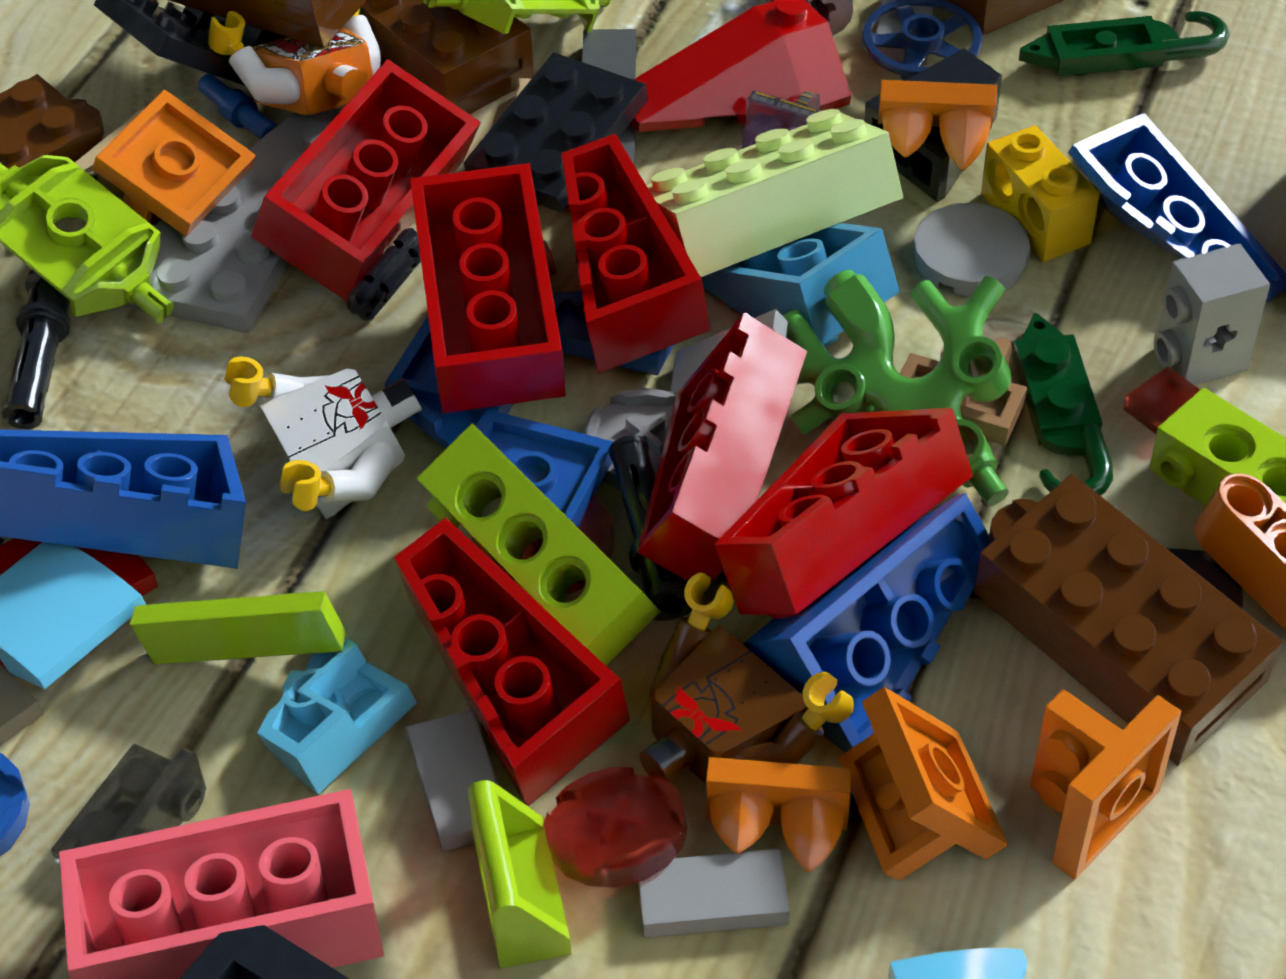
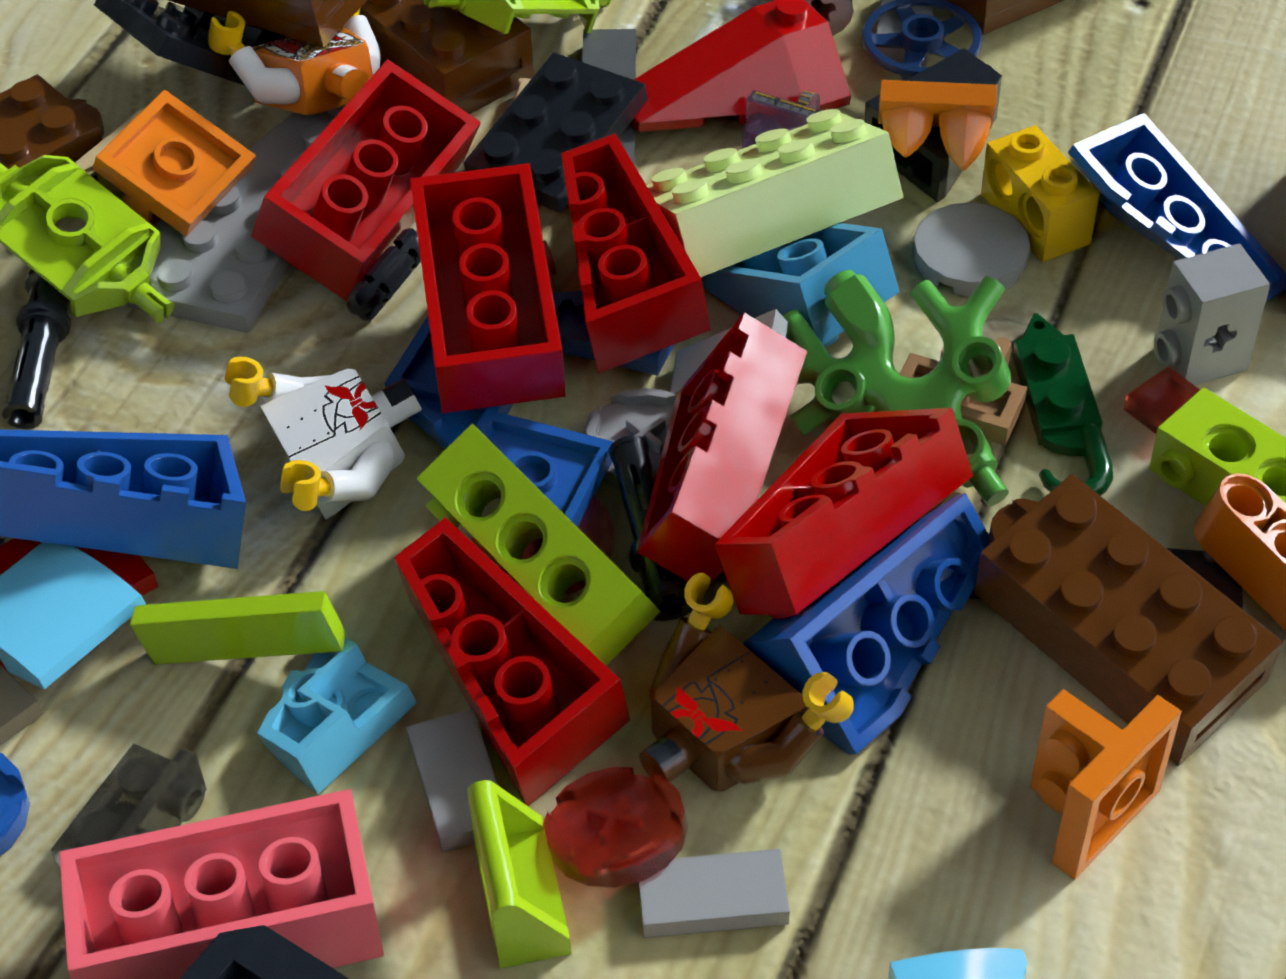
blue bar [198,74,277,139] -> none
orange tile [706,757,852,873] -> none
orange bracket [838,687,1009,881] -> none
dark green plate [1018,11,1230,77] -> none

